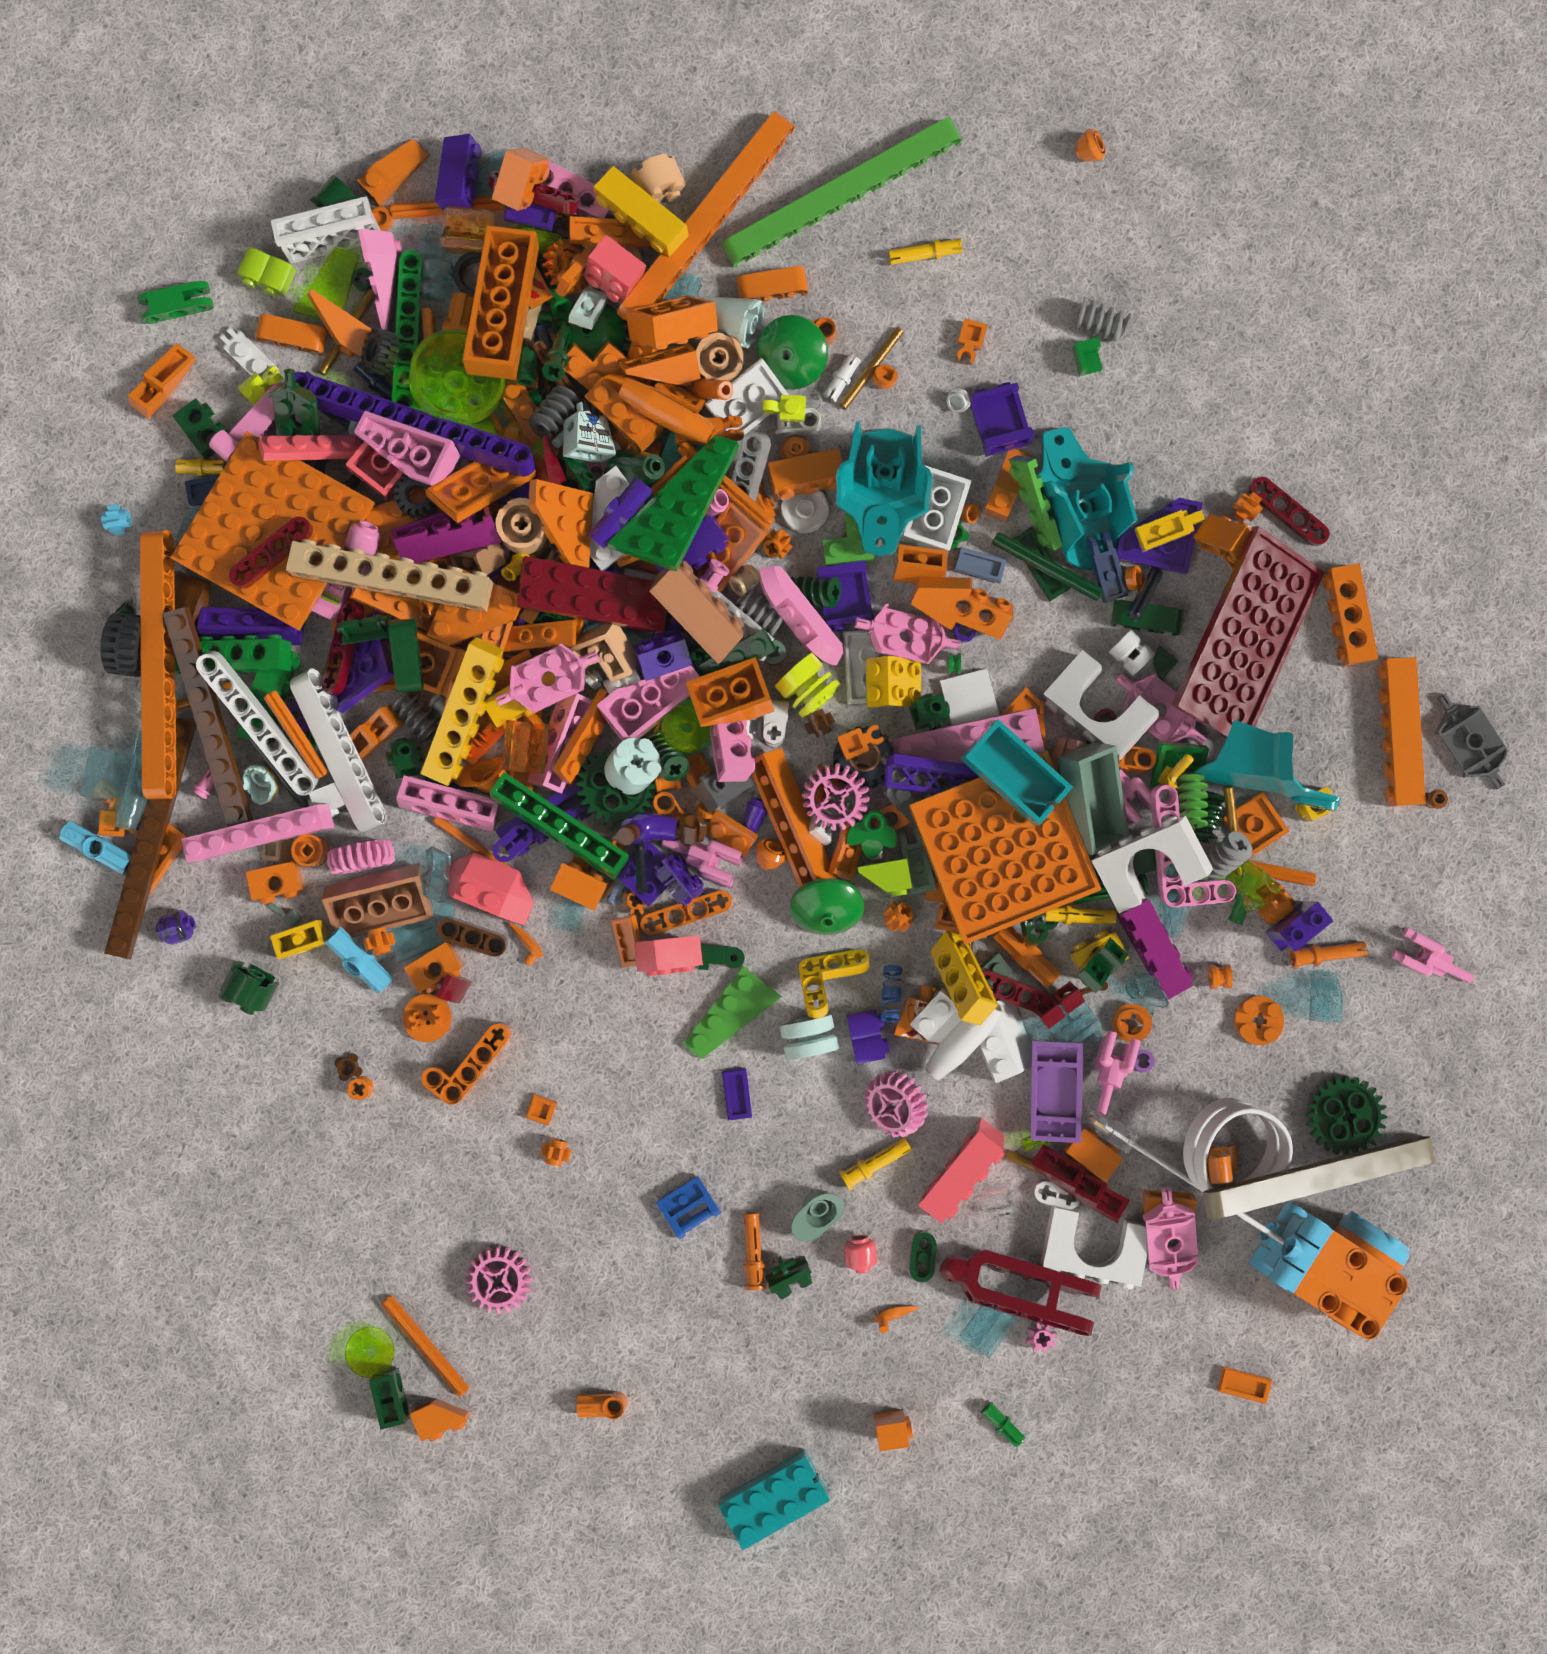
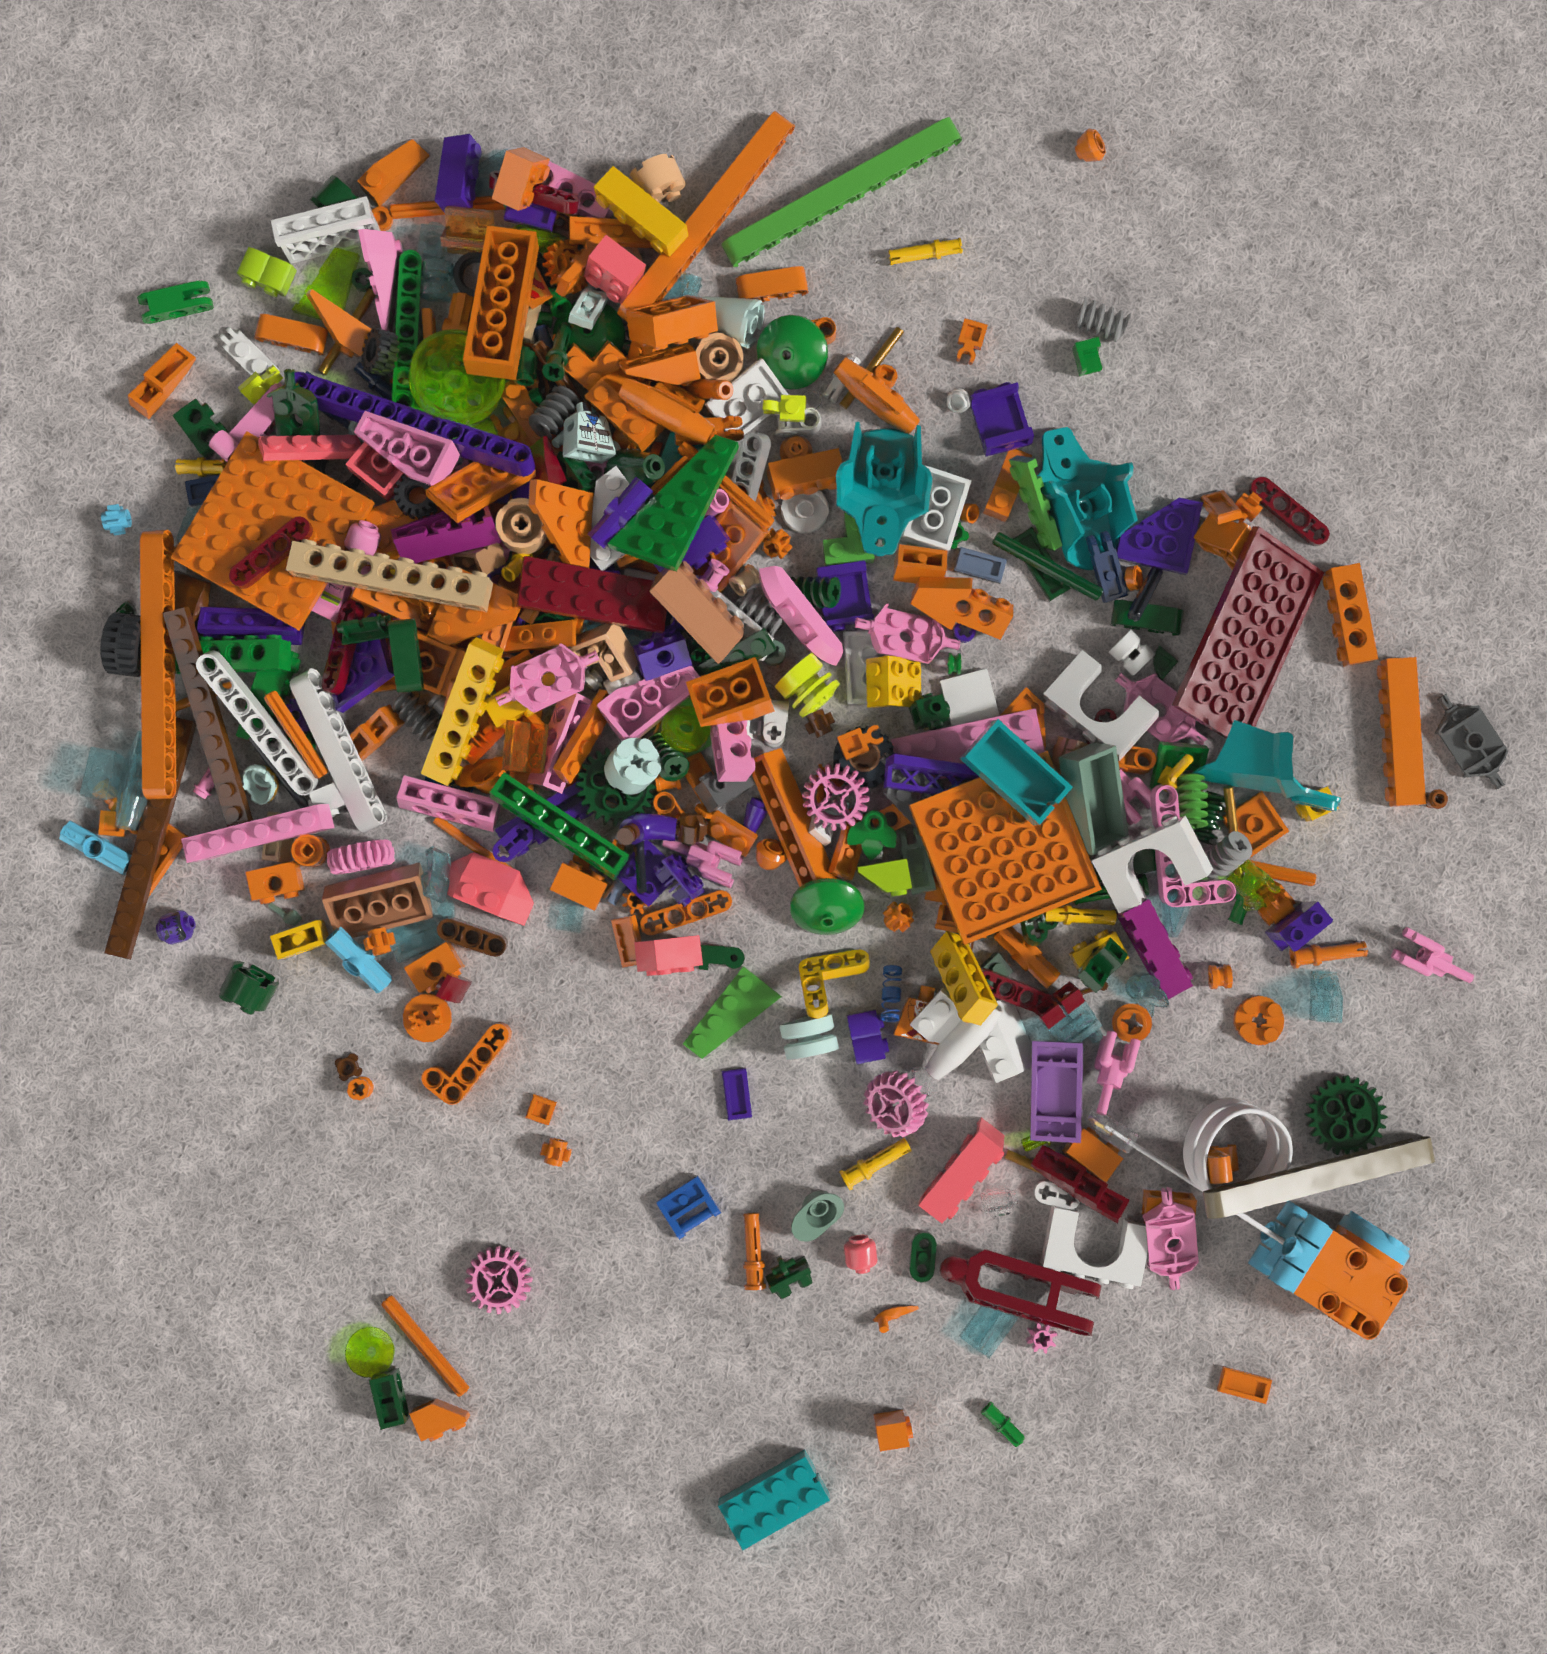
dark green brick [386,738,423,779] -> none
orange bar [509,923,543,966] -> none
orange piece [576,1391,628,1420] -> none
yellow hinge [1134,510,1205,552] -> none
medium lavender bush [1134,1050,1155,1073] -> none
none -> orange plate [833,357,920,434]
none -> orange tile [1200,490,1242,525]

